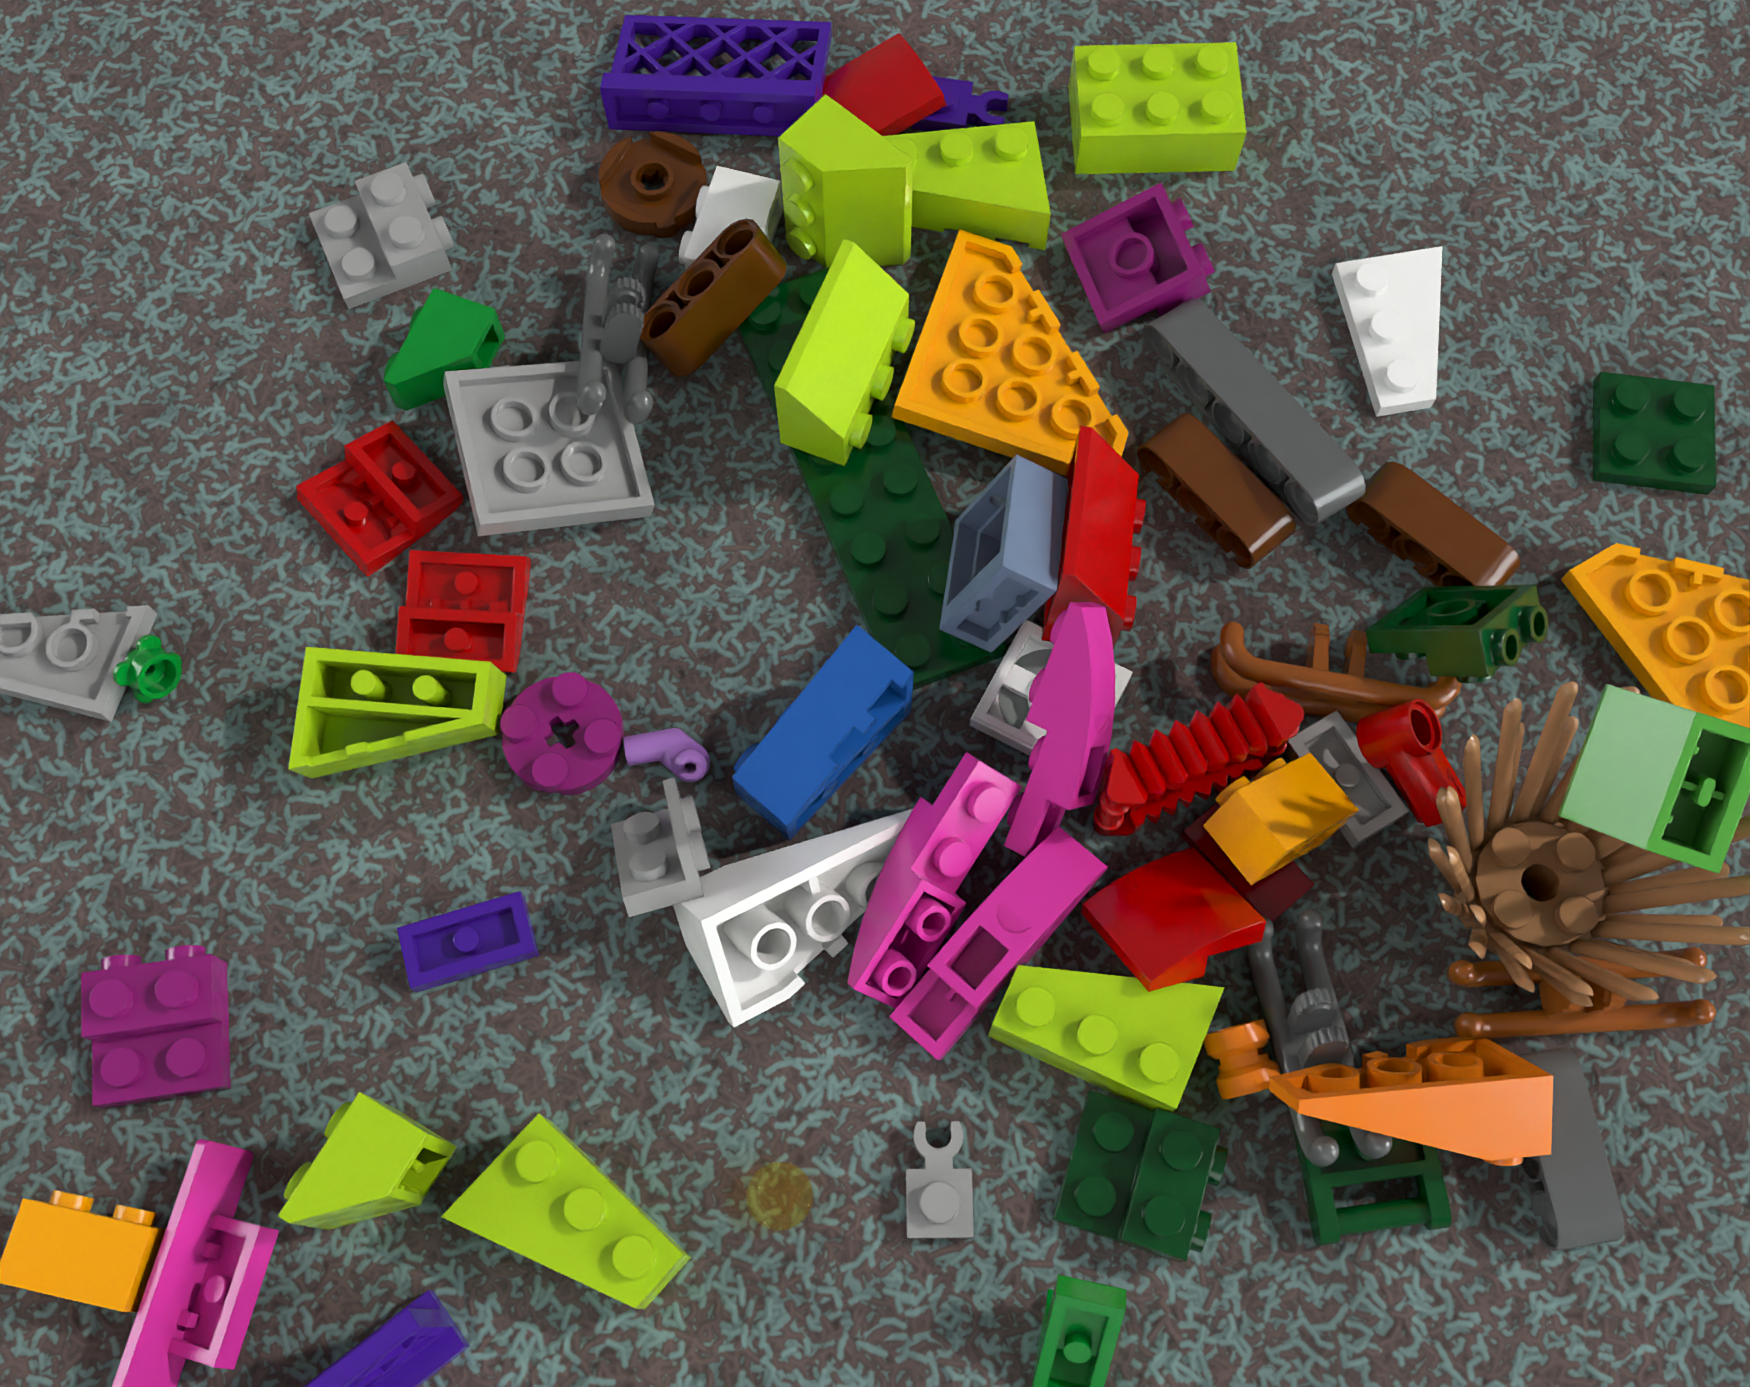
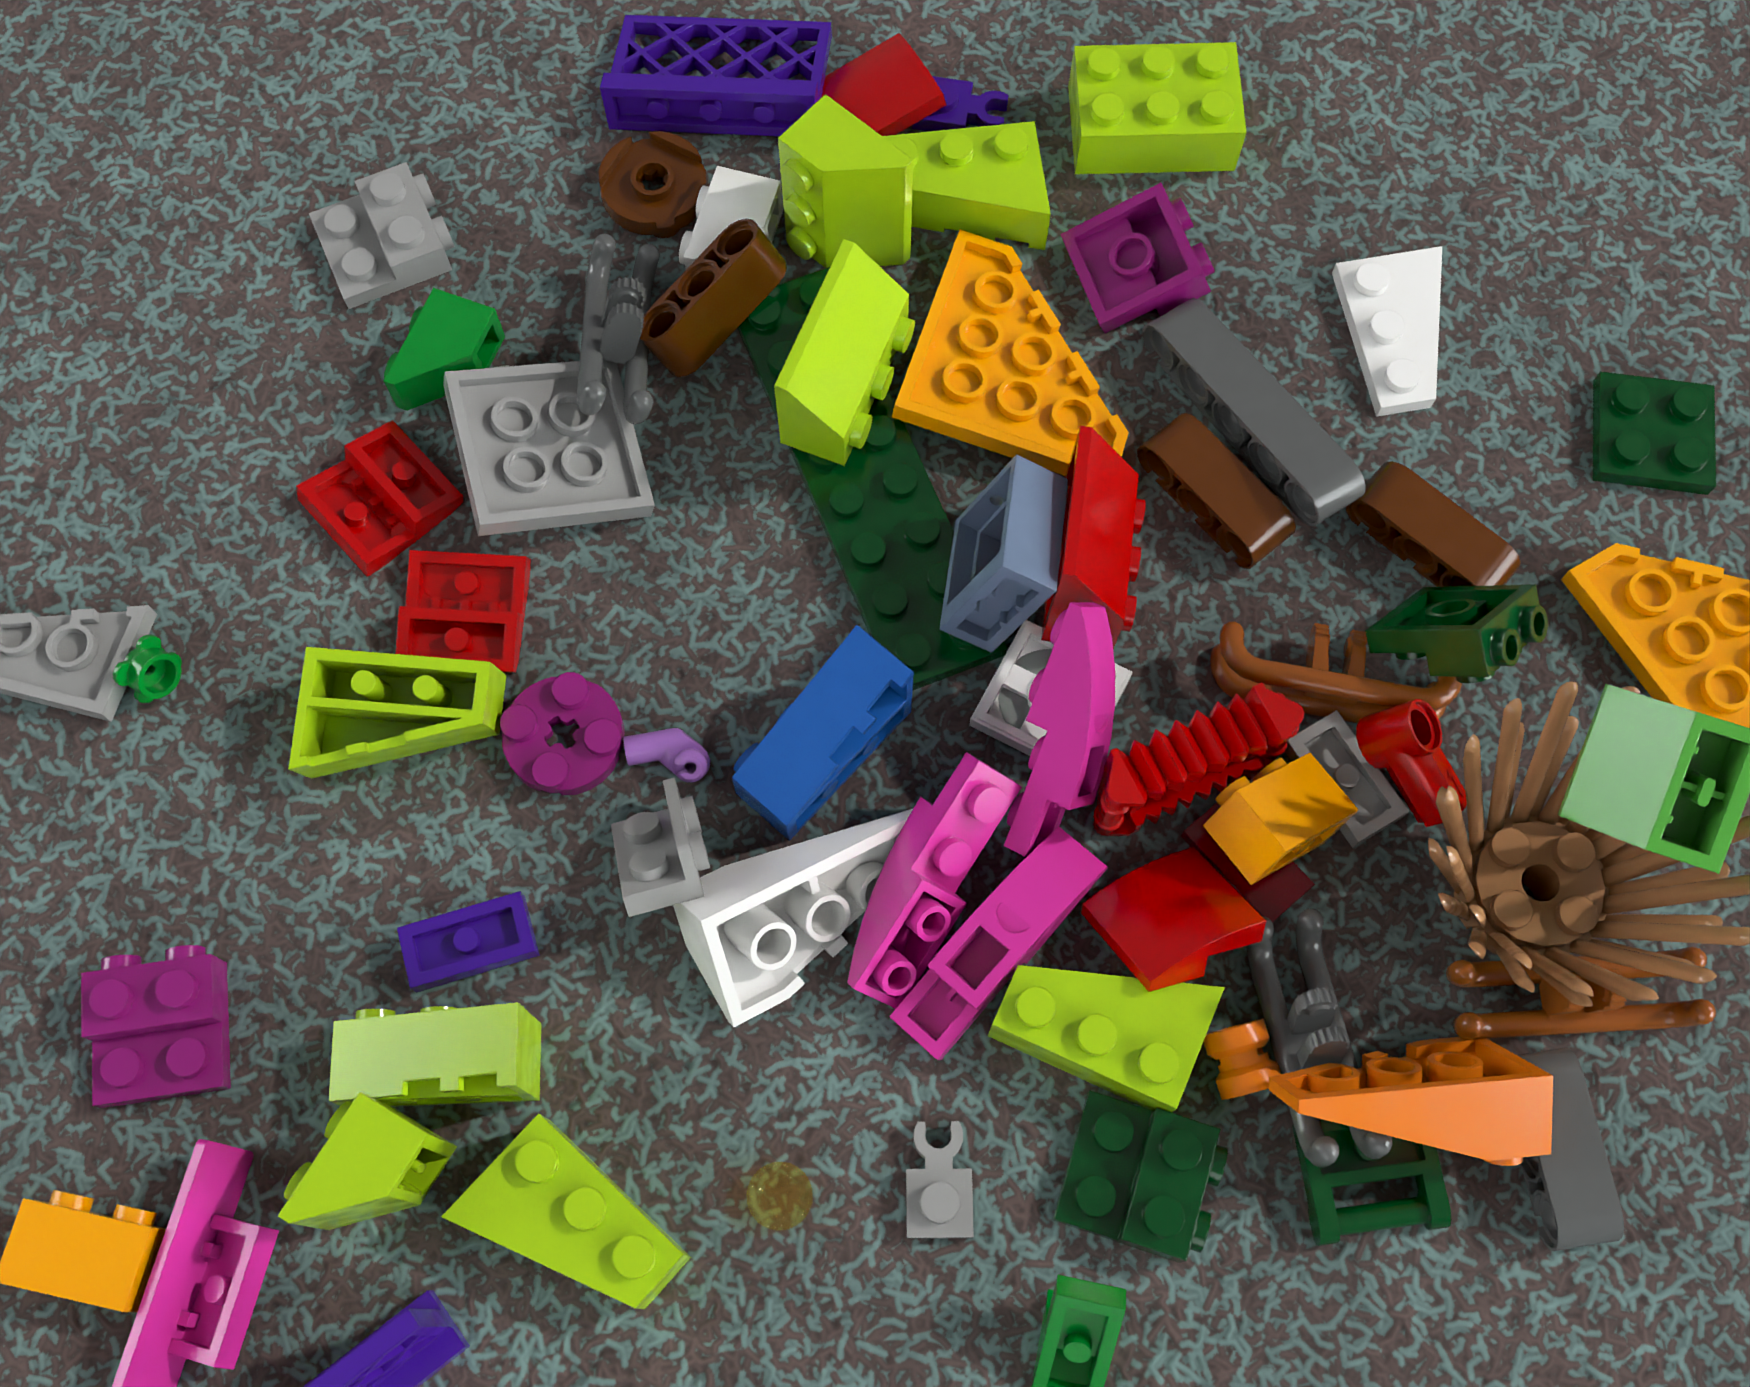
none -> lime wedge [329,1002,541,1106]

